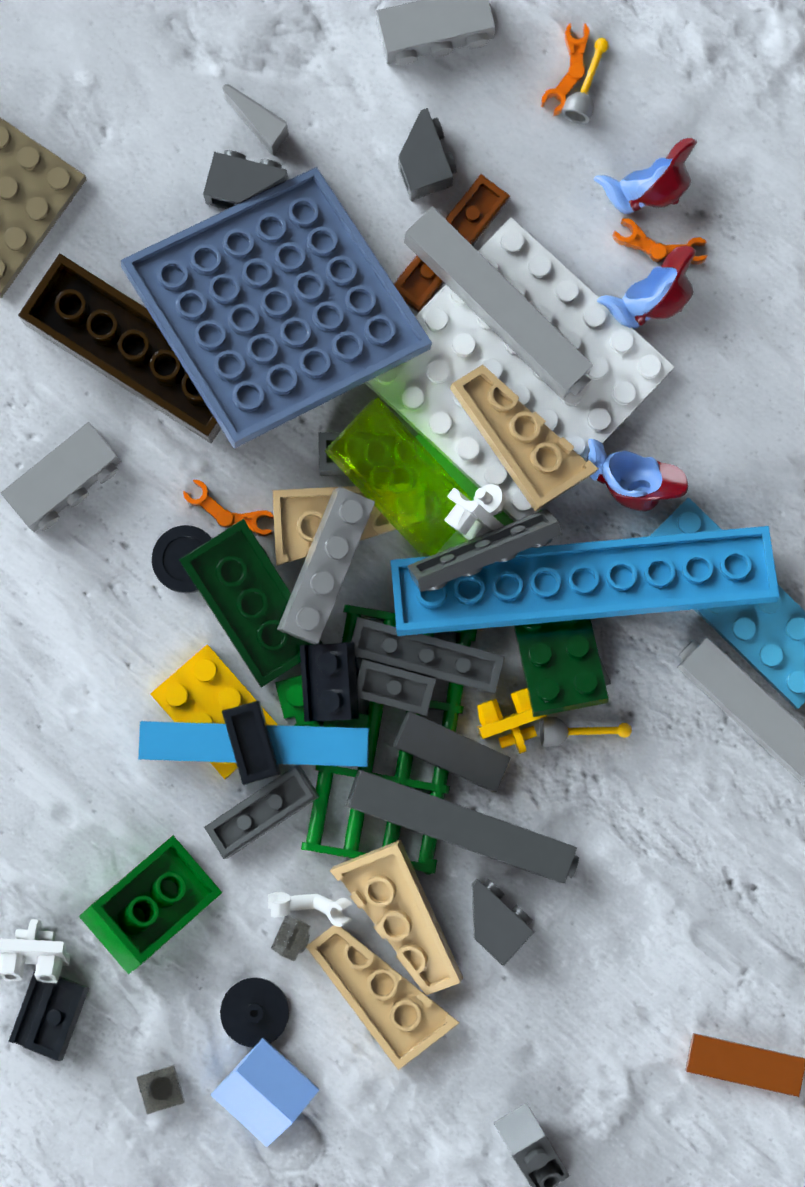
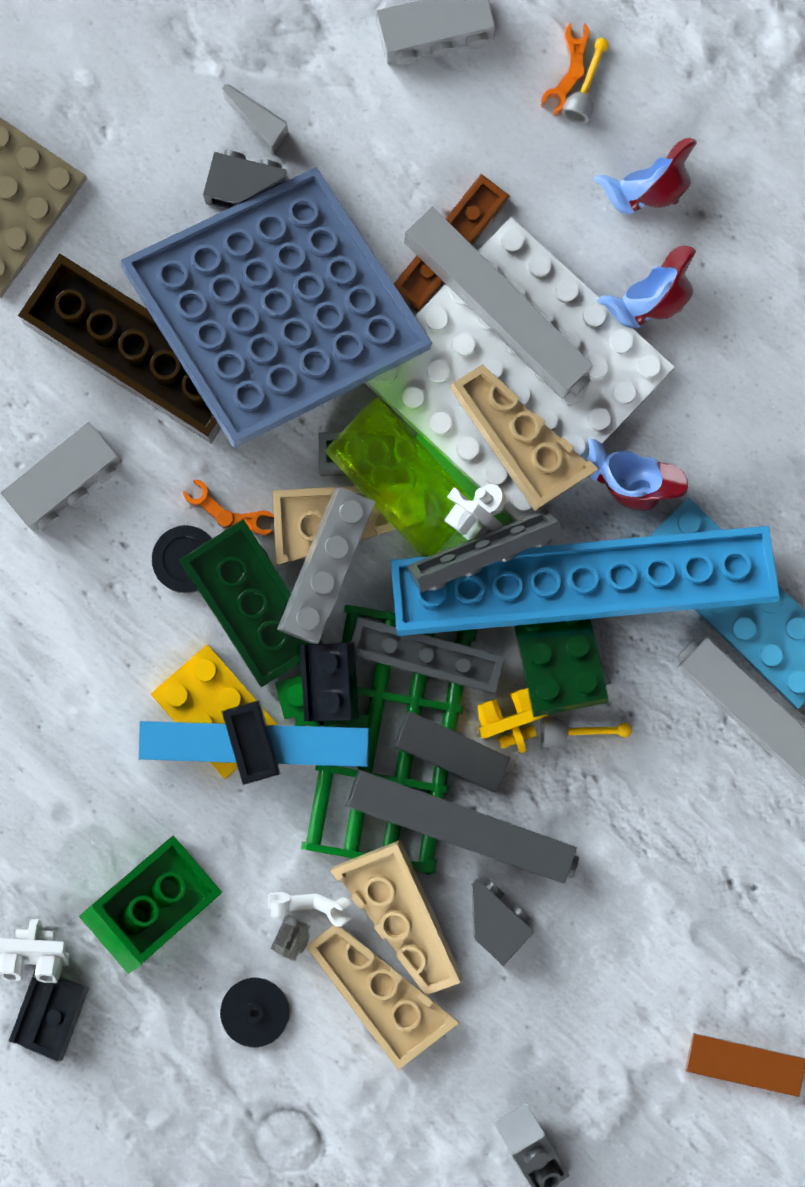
clear smoke plate [136,1064,185,1115] -> none
dark grey tile [204,765,320,859] -> none
light blue slope [211,1037,319,1147] -> none
dark grey plate [357,658,436,716] -> none
dark grey slope [398,108,457,201] -> none
orange piece [612,218,707,265] -> none

